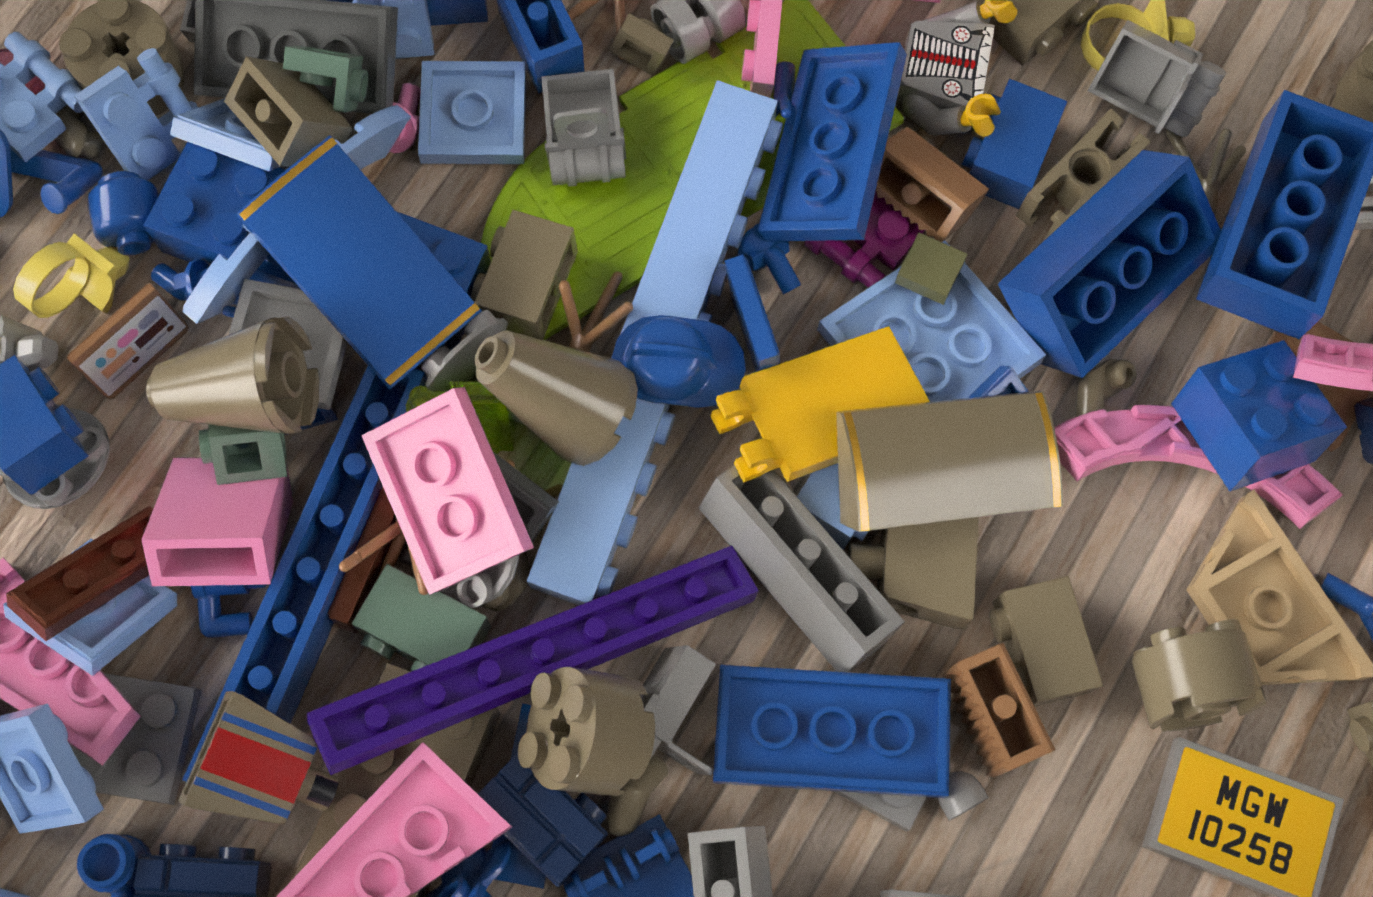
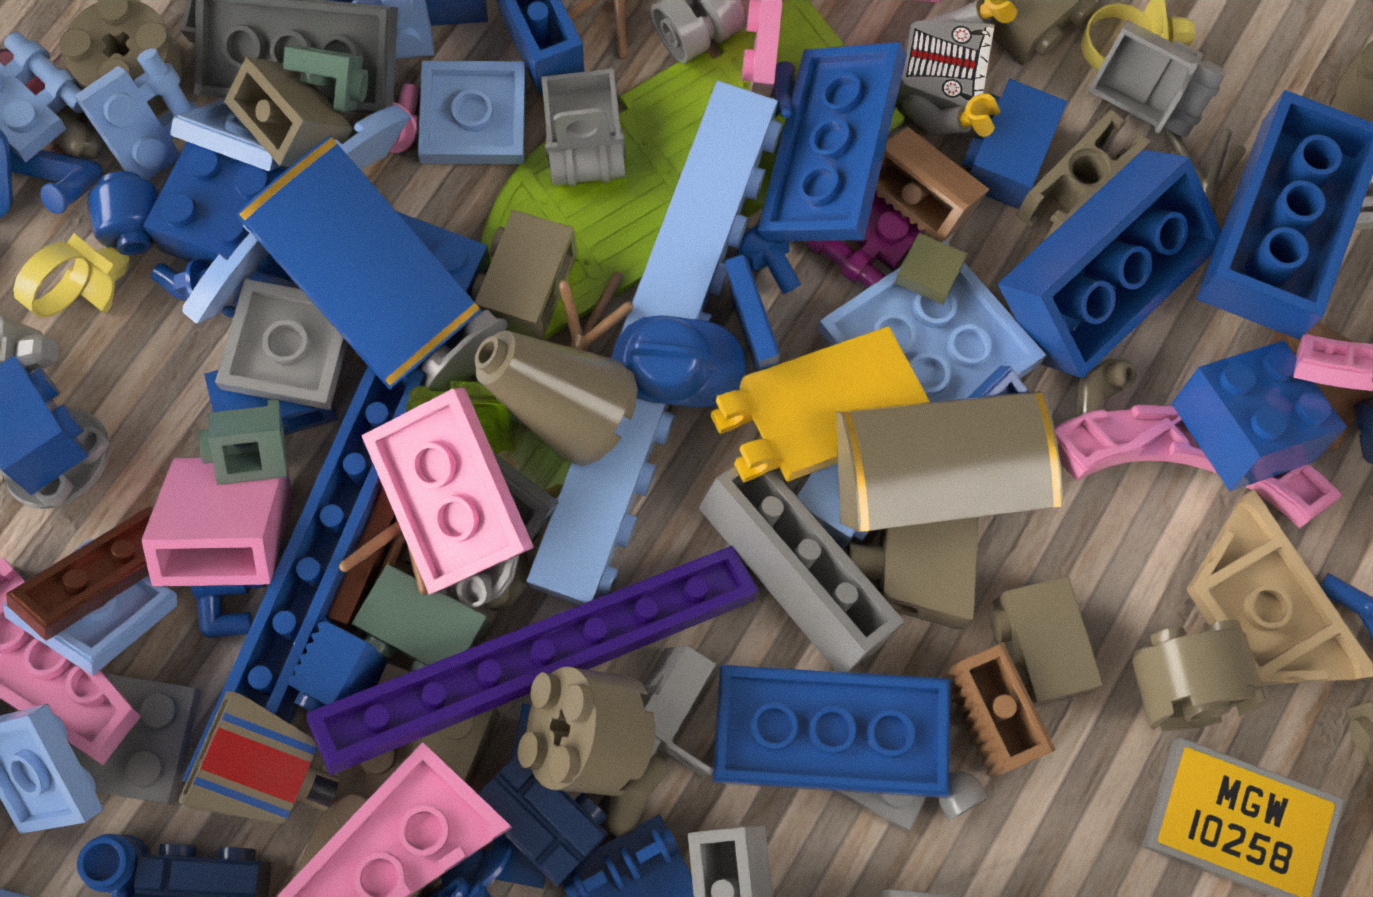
slope [67,284,189,399] -> none
dark tan cone [146,316,319,434] -> none
dark tan plate [608,13,674,75] -> none
none -> blue brick [287,621,389,712]

